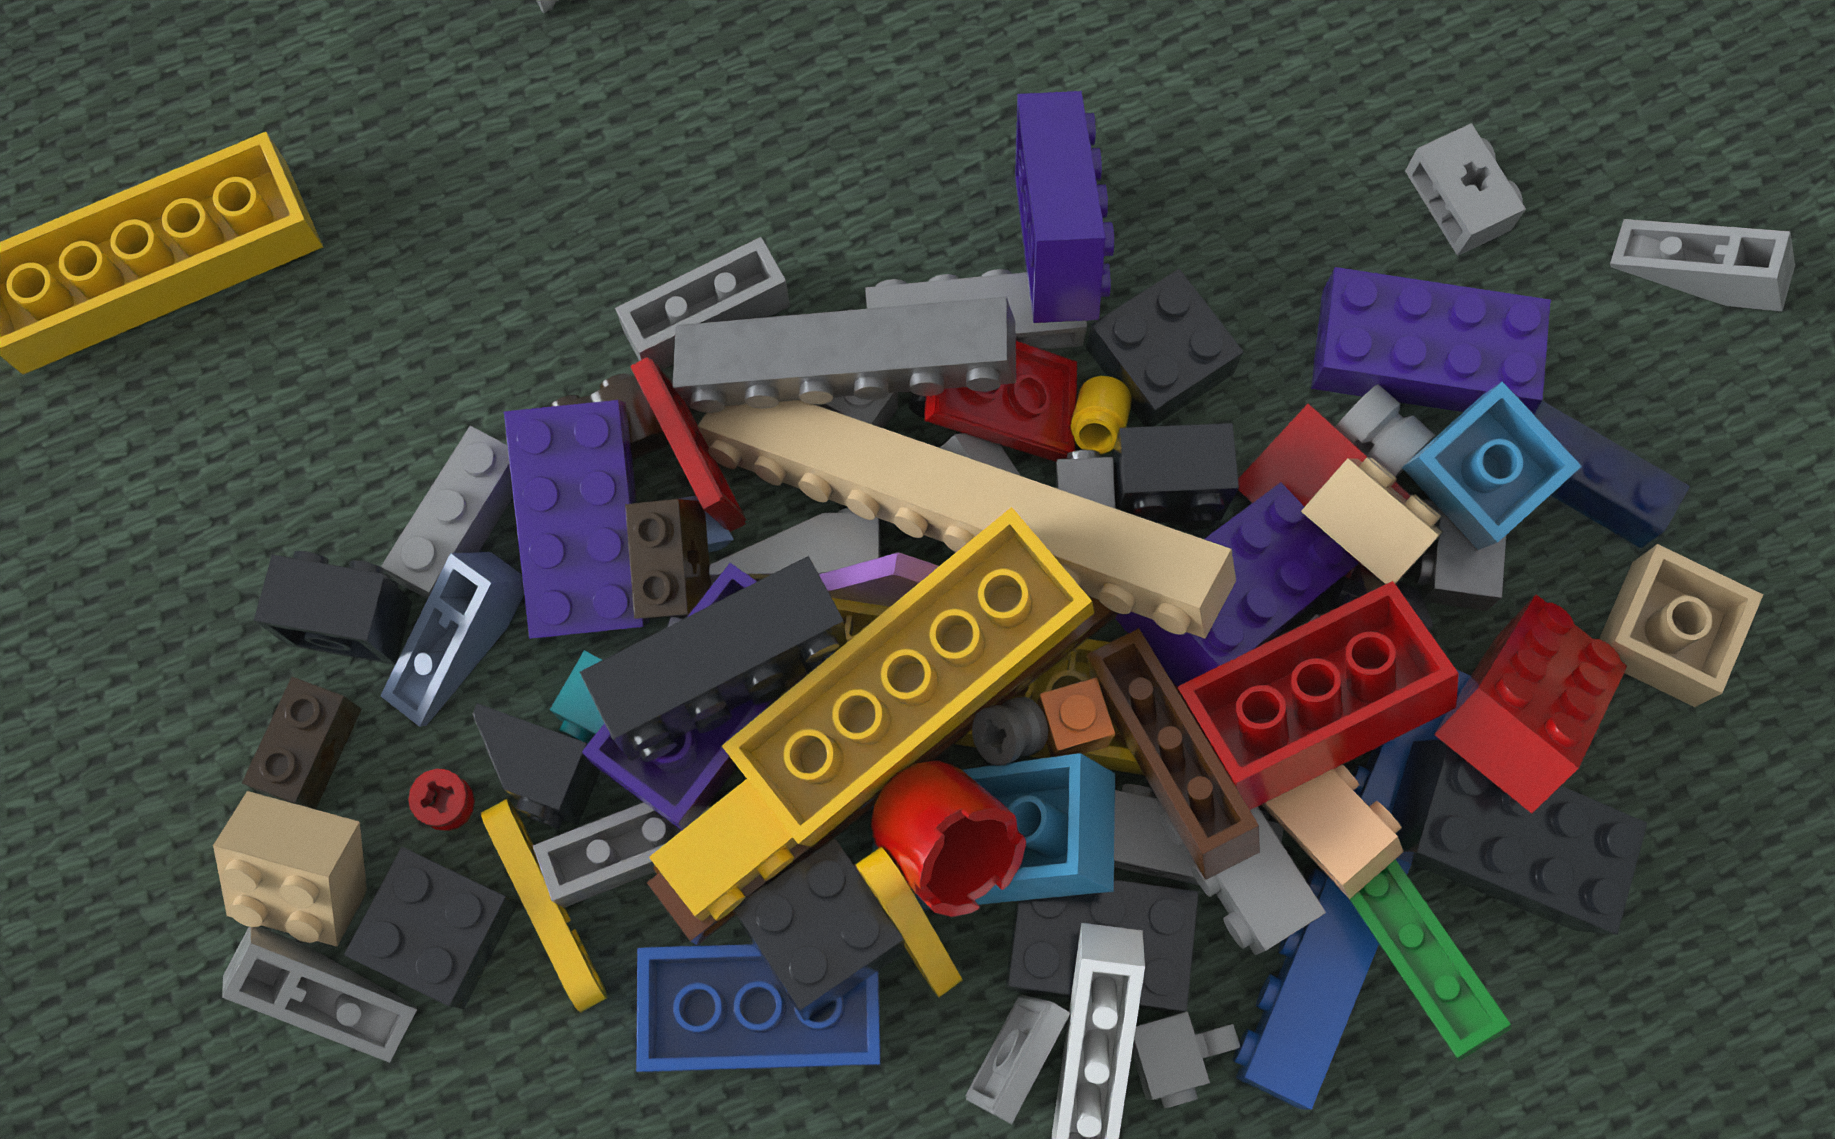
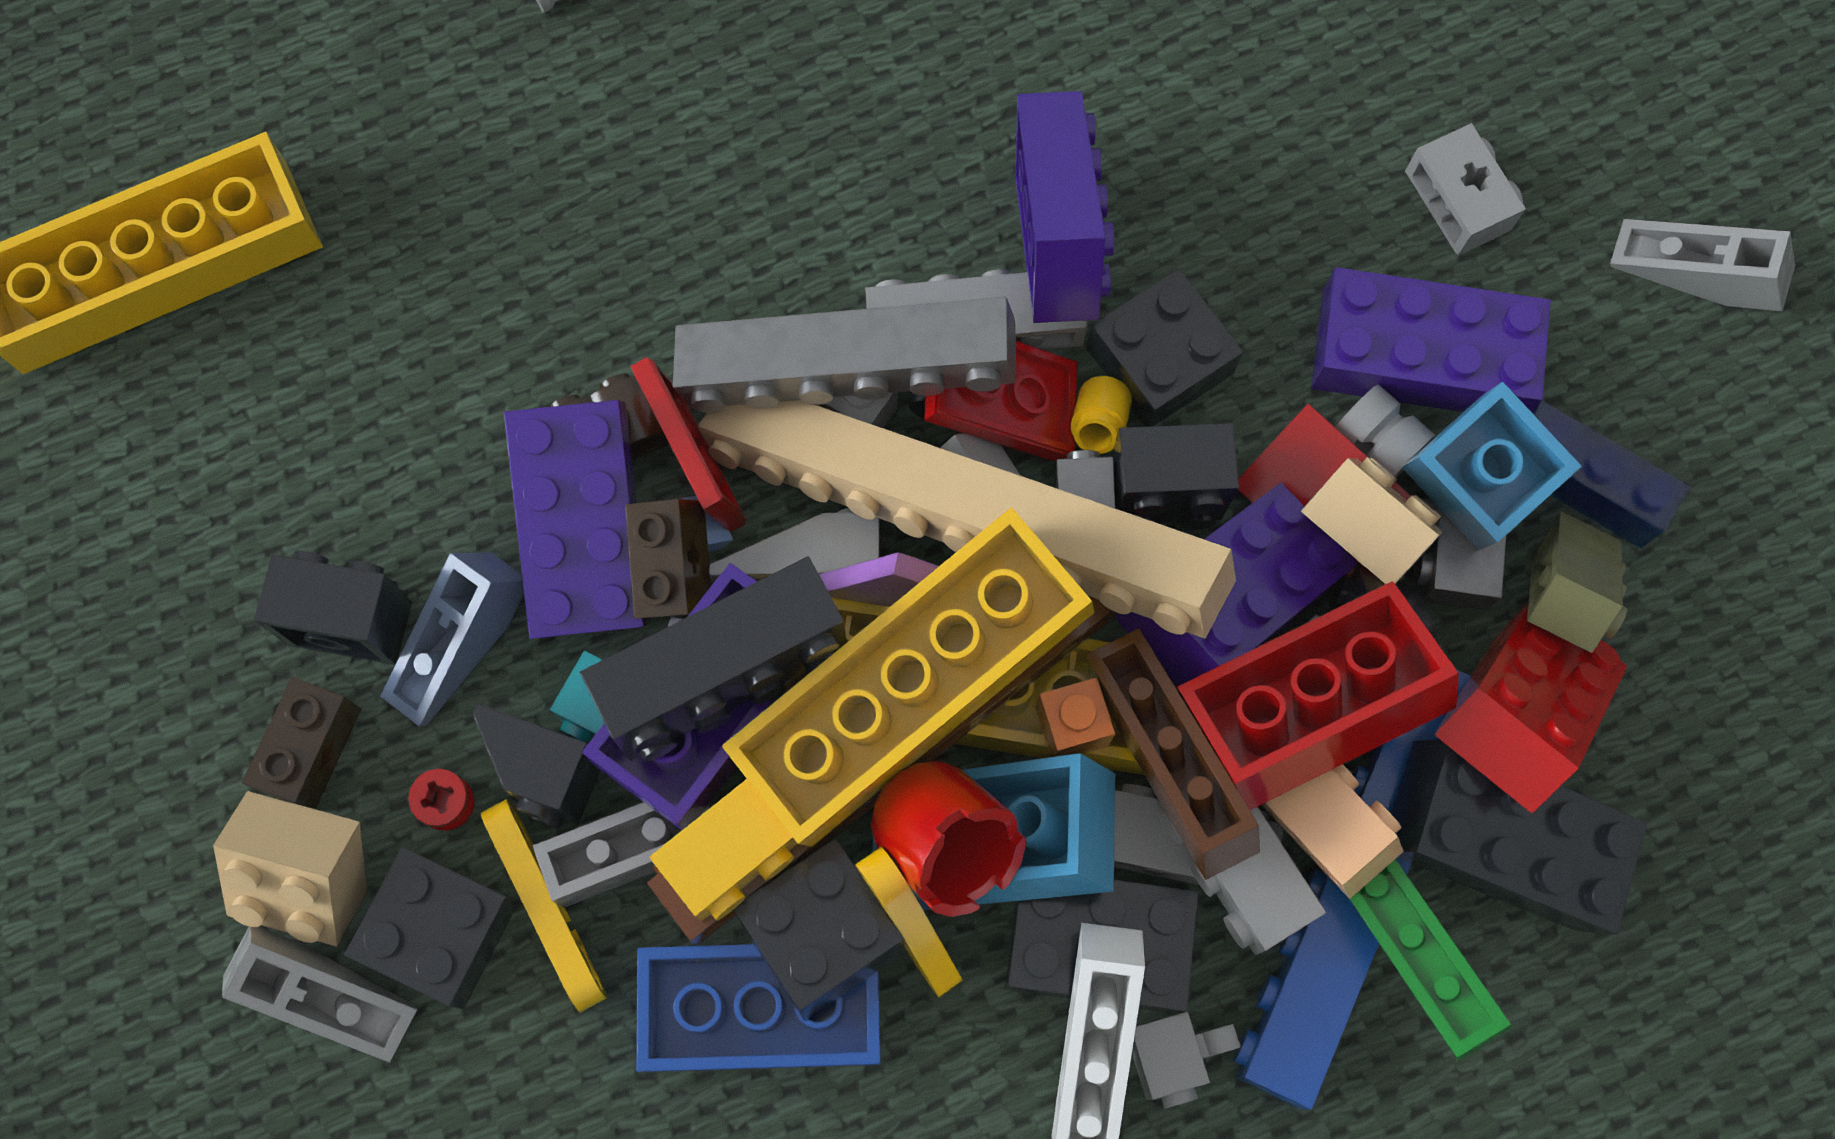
light grey brick [381,426,513,599] -> none
light grey brick [615,237,790,370] -> none
light grey tile [965,995,1070,1124] -> none
dark grey wheel [972,696,1048,766] -> none
tan brick [1599,544,1763,707] -> none
none -> olive brick [1527,511,1628,653]

